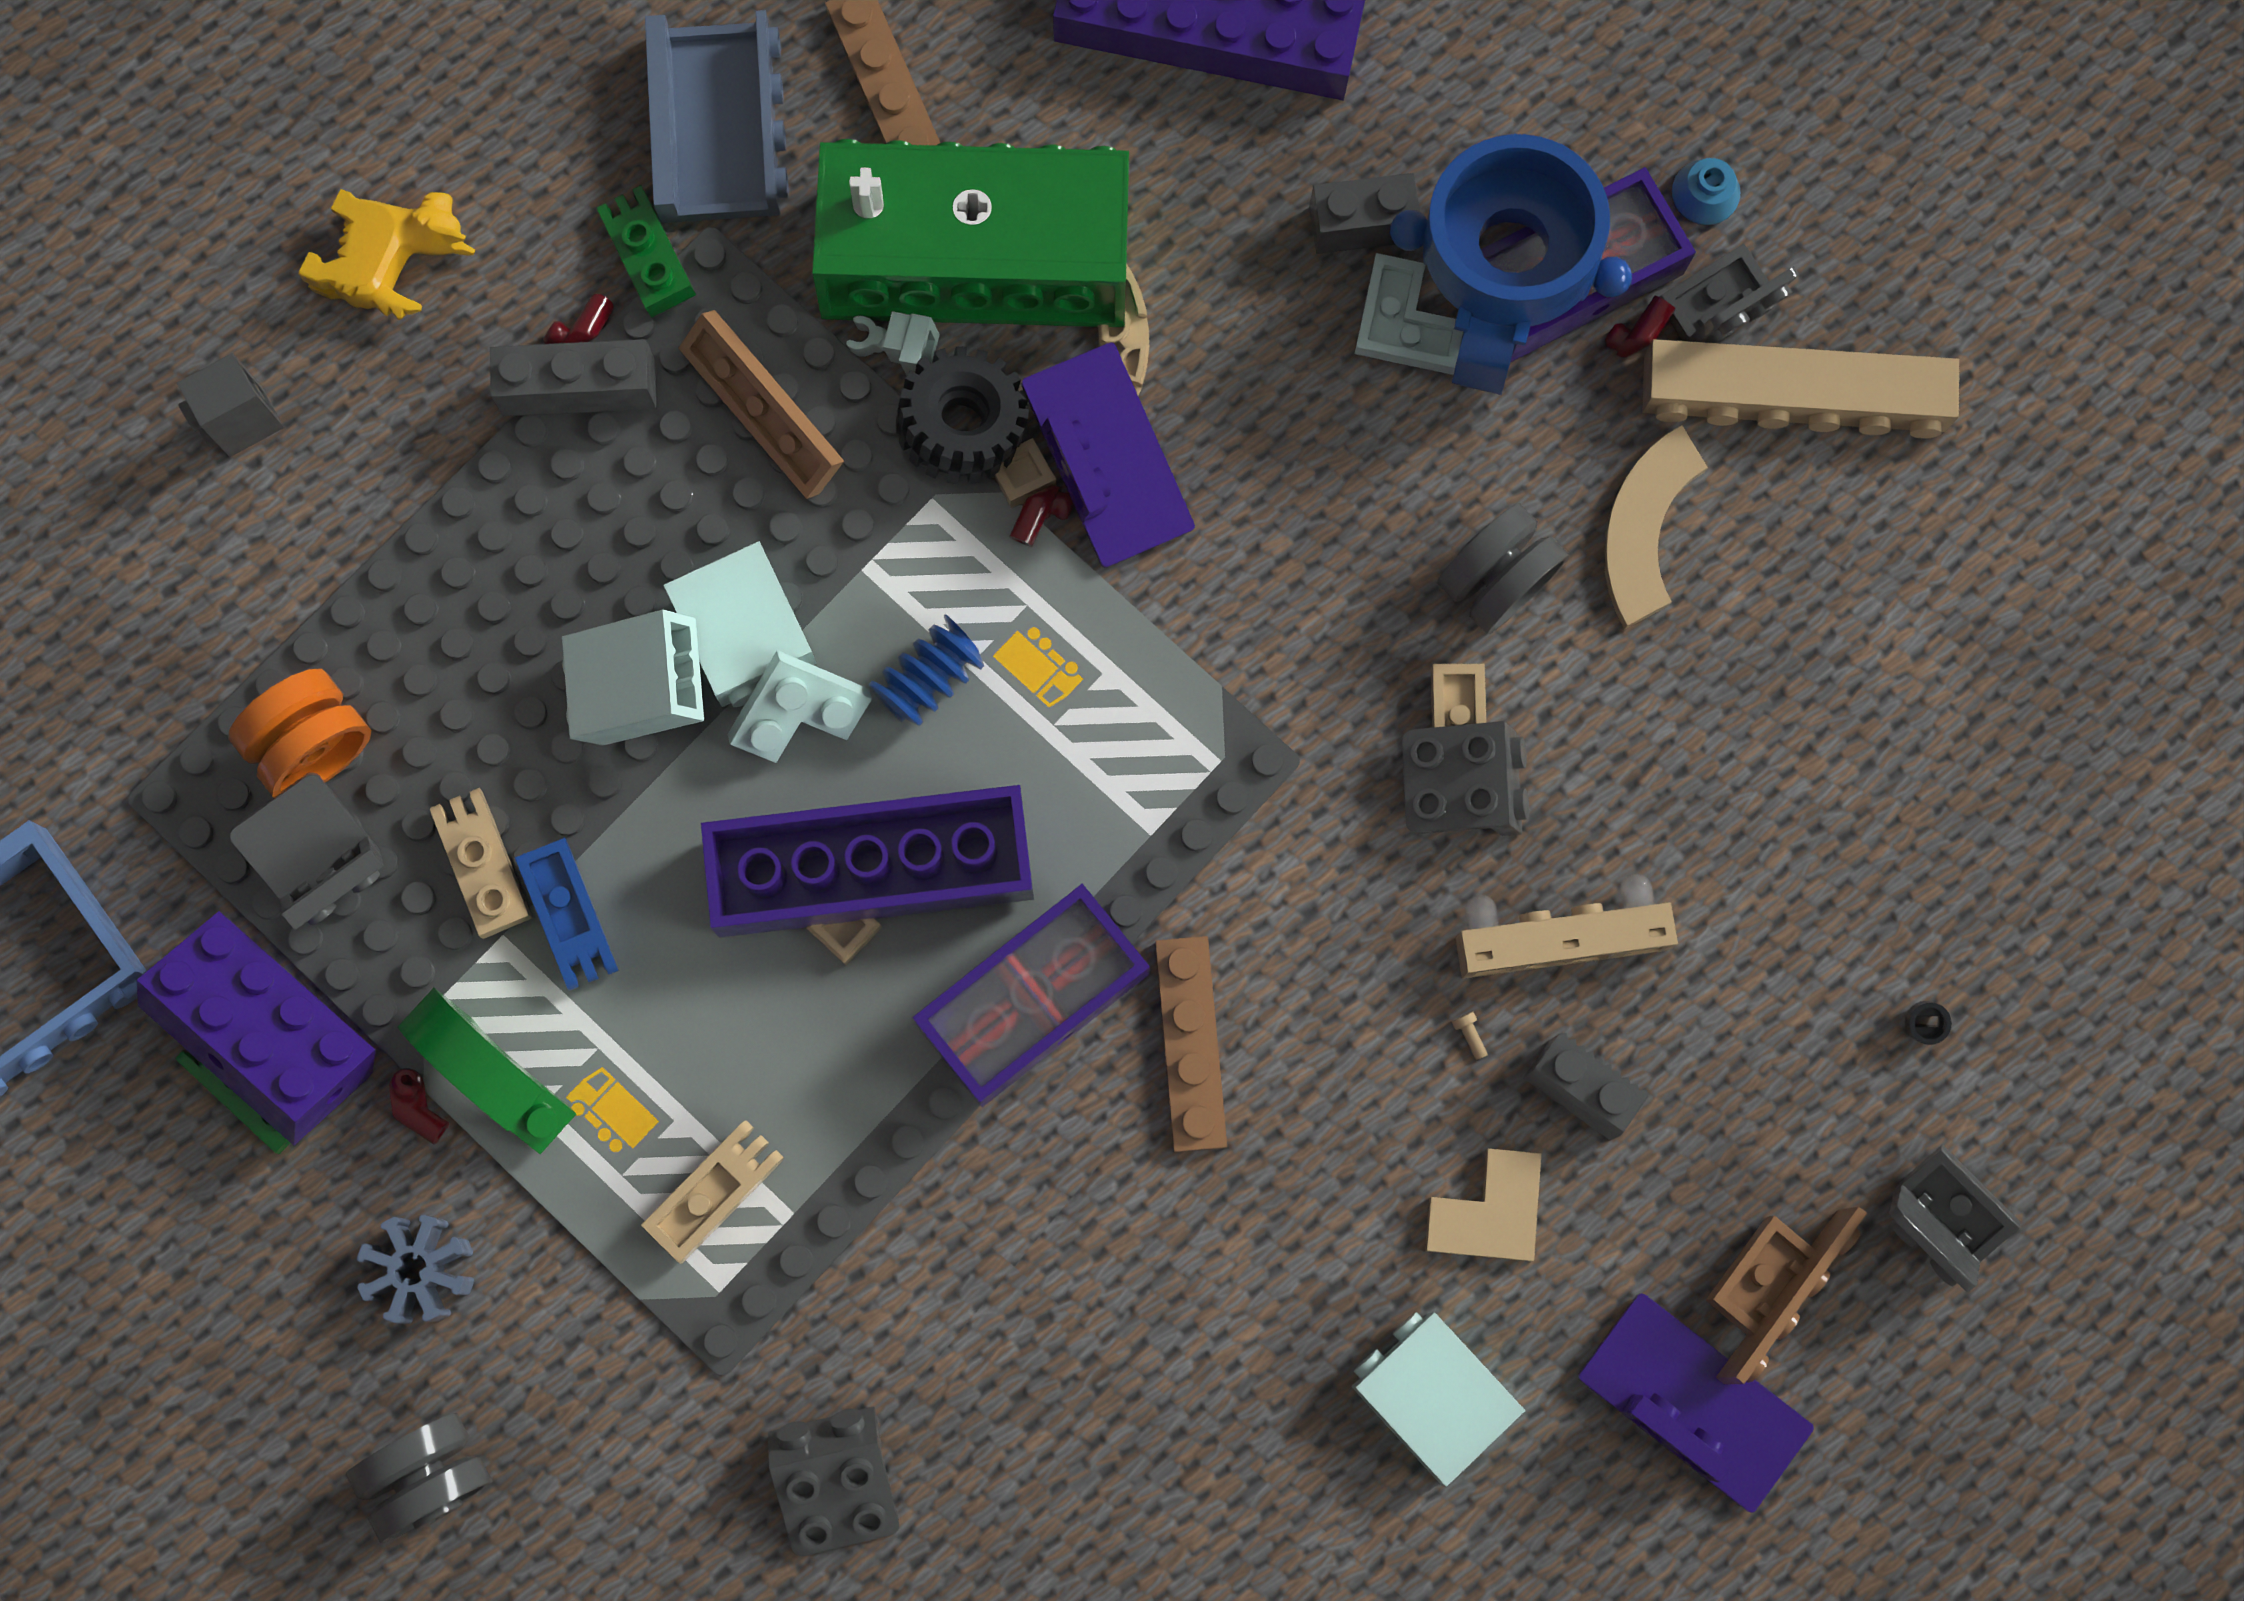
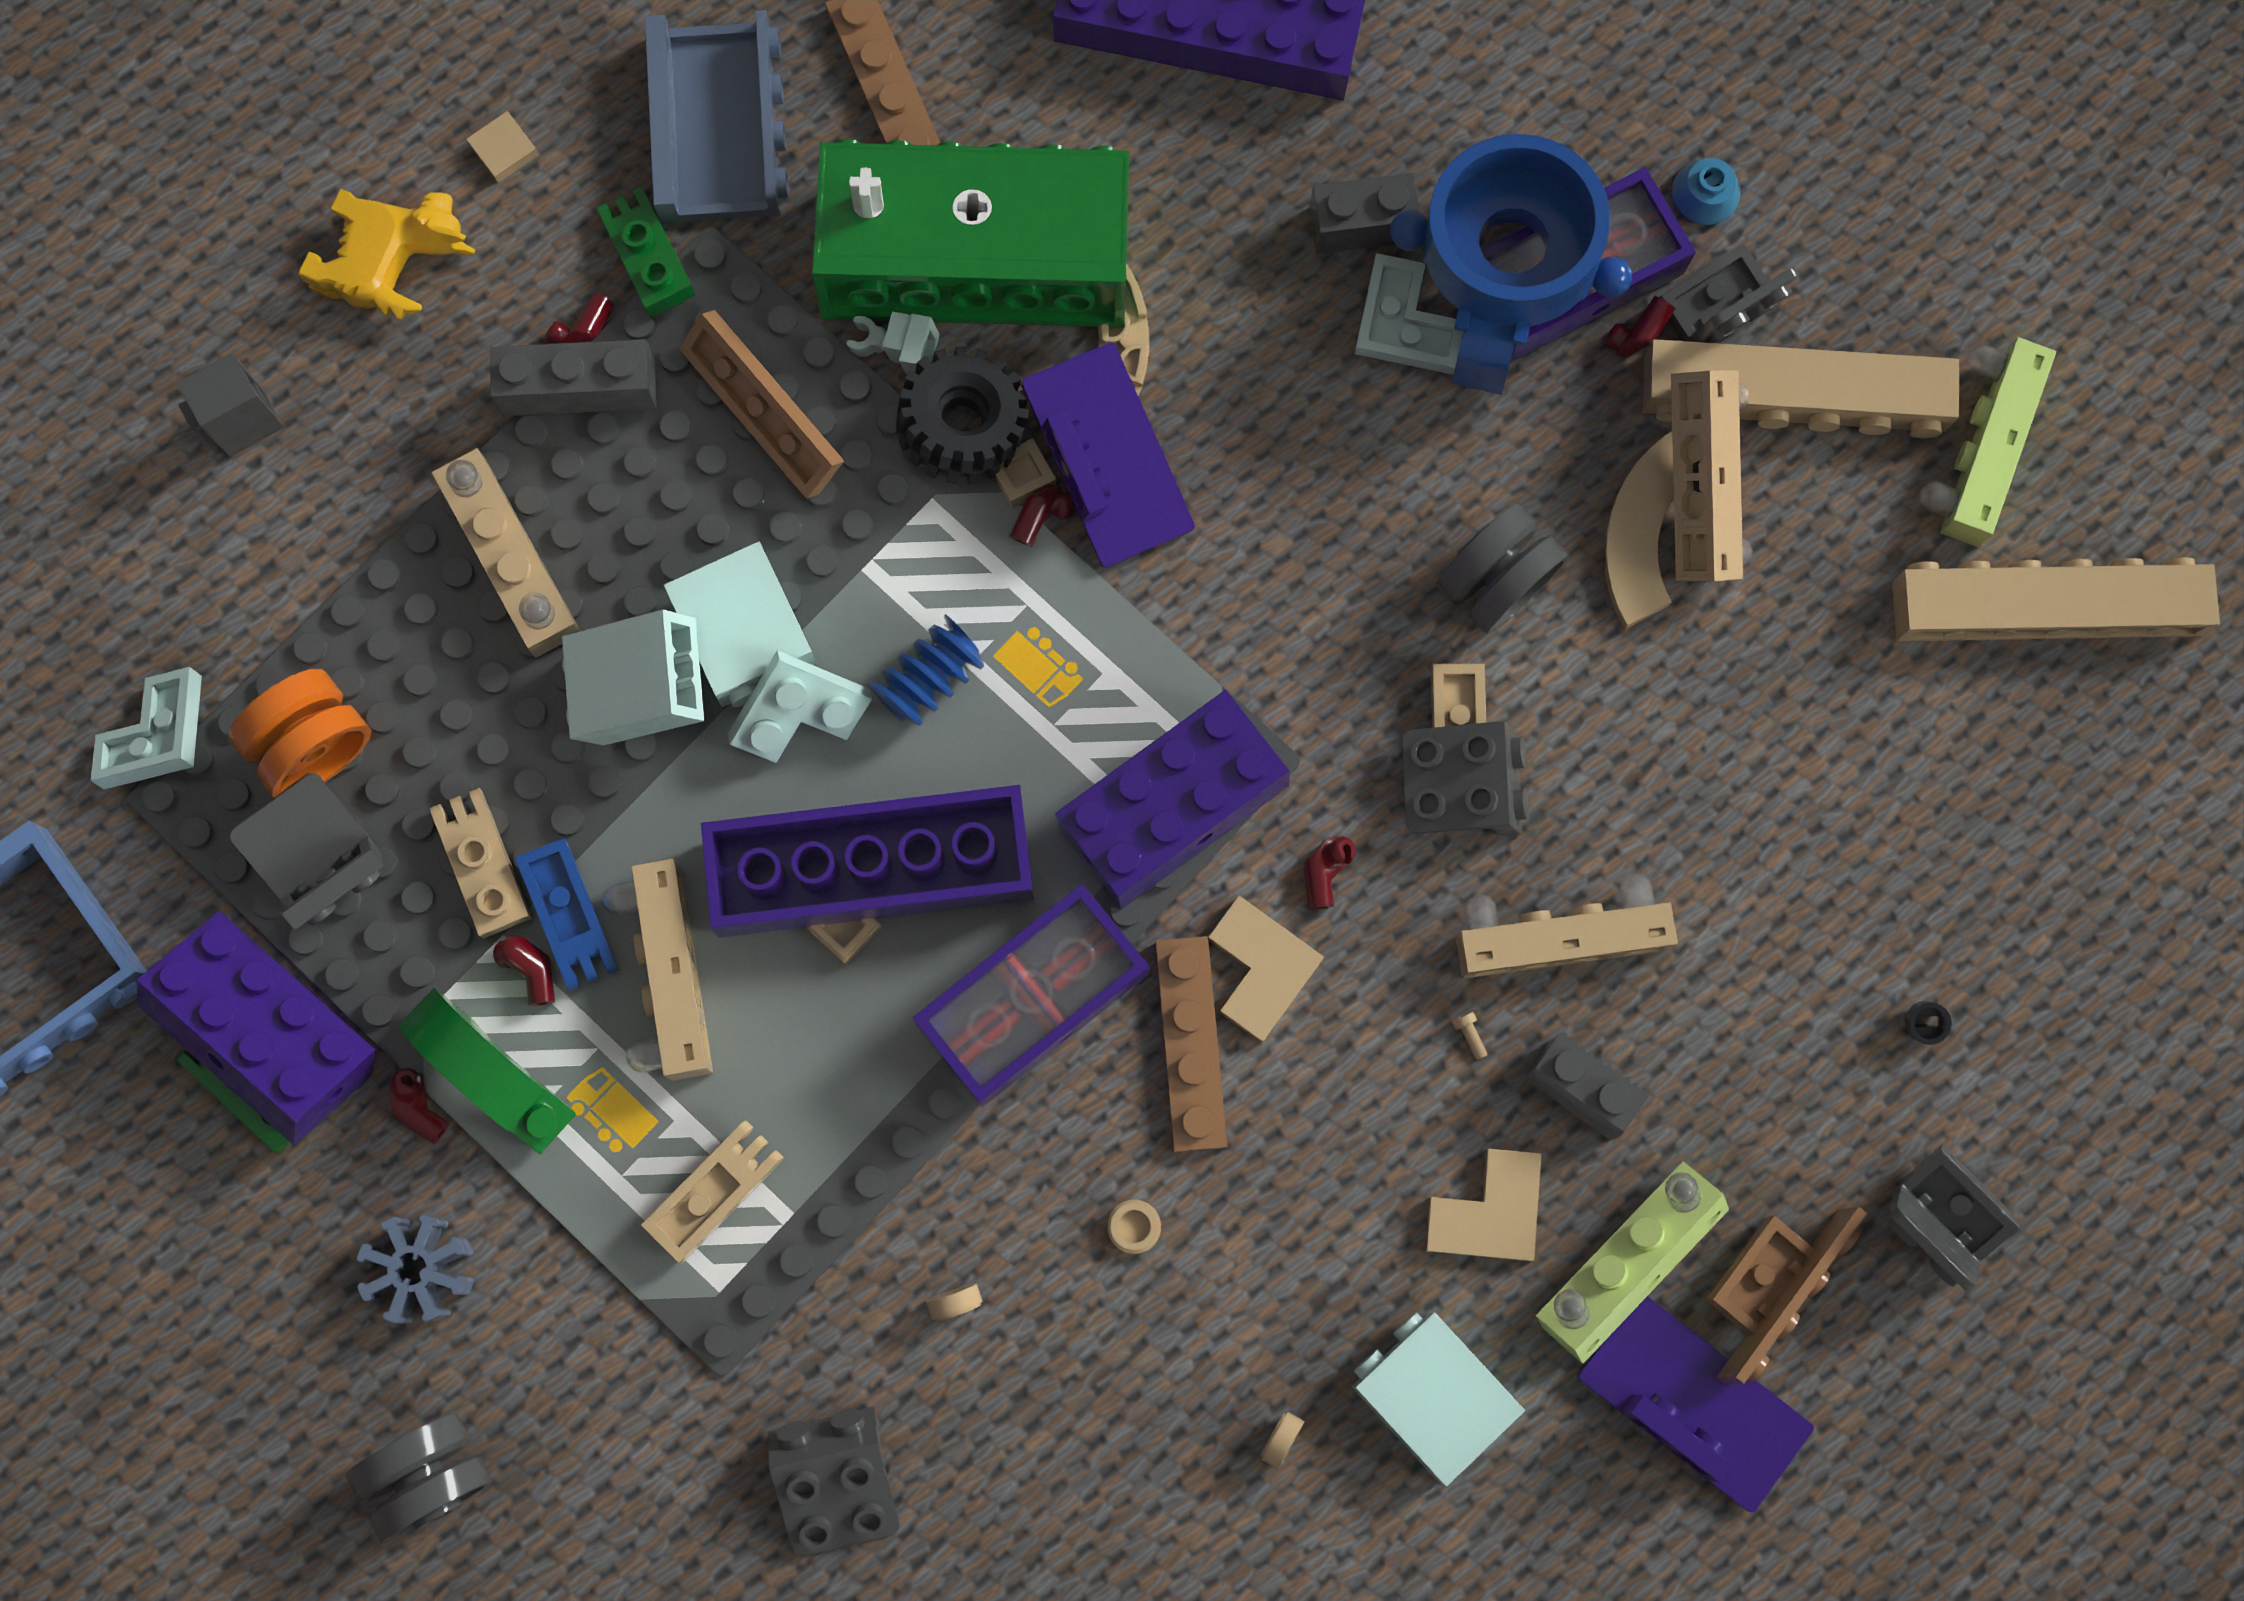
none -> light aqua plate [90,667,202,790]
none -> tan piece [431,448,580,658]
none -> tan tile [466,111,539,183]
none -> dark red arm [493,936,555,1006]
none -> tan piece [603,858,714,1081]
none -> tan tile [926,1283,983,1321]
none -> dark purple brick [1055,689,1290,909]
none -> tan tile [1107,1200,1161,1254]
none -> tan tile [1208,896,1324,1043]
none -> tan tile [1261,1412,1305,1469]
none -> dark red arm [1304,836,1356,910]
none -> yellowish green piece [1536,1161,1729,1364]
none -> tan piece [1671,370,1753,581]
none -> tan brick [1892,557,2220,641]
none -> yellowish green piece [1919,337,2057,547]

